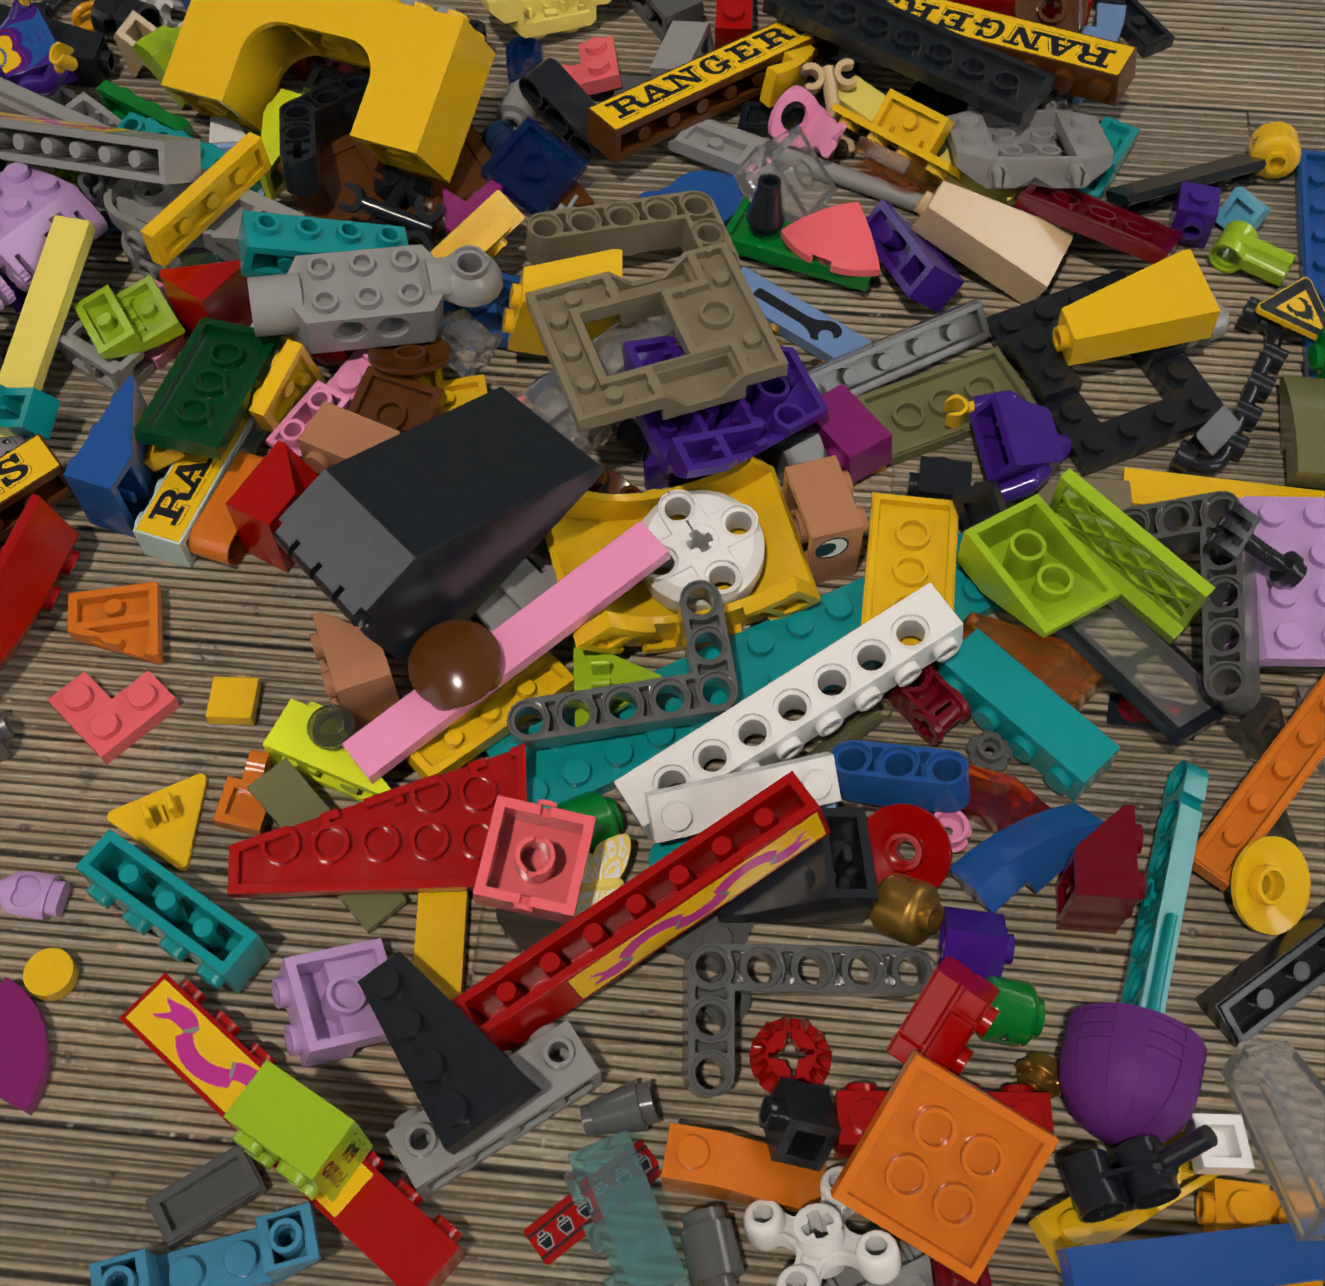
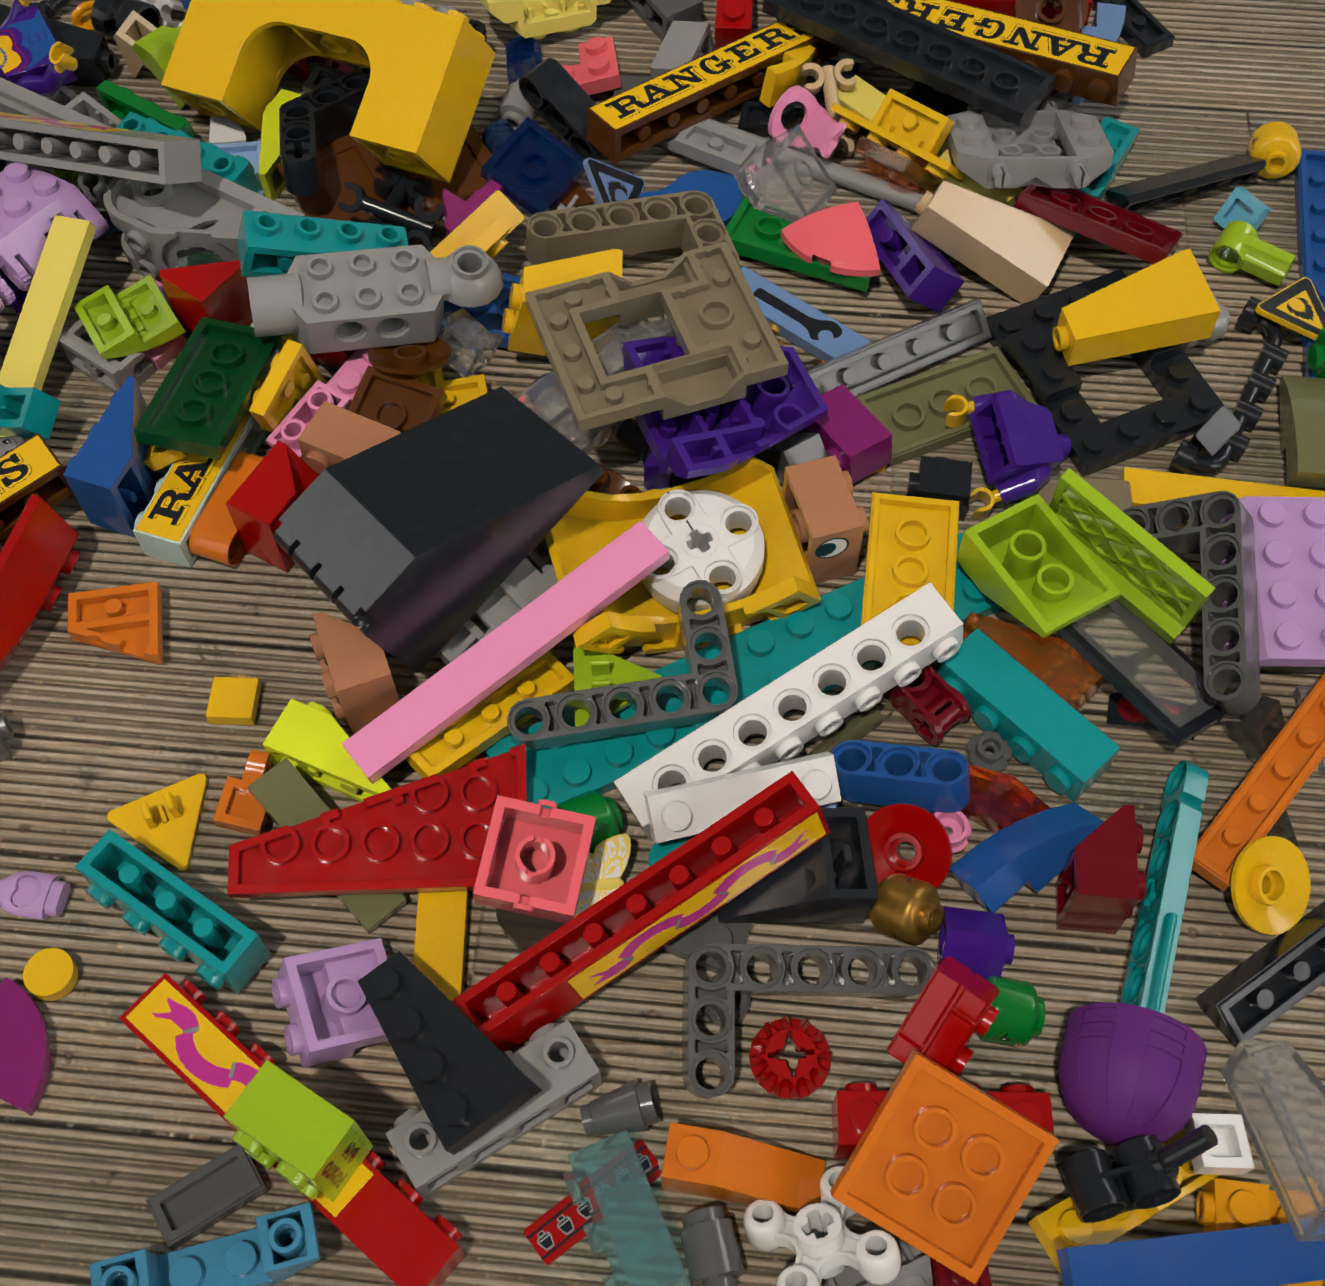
coral plate [47,670,181,765] -> none
yellow plate [140,132,272,267] -> none
clear smoke plate [307,704,356,751] -> none
reddish brown dish [408,620,502,711] -> none
black cone [746,174,785,236] -> none
black brick [759,1076,841,1171] -> none
black tile [952,479,1007,531] -> none
pearl gold plate [1015,1052,1062,1099] -> none
dark purple brick [1168,181,1221,249] -> none
black hinge [1206,501,1307,588] -> none
none -> piece [583,158,645,204]

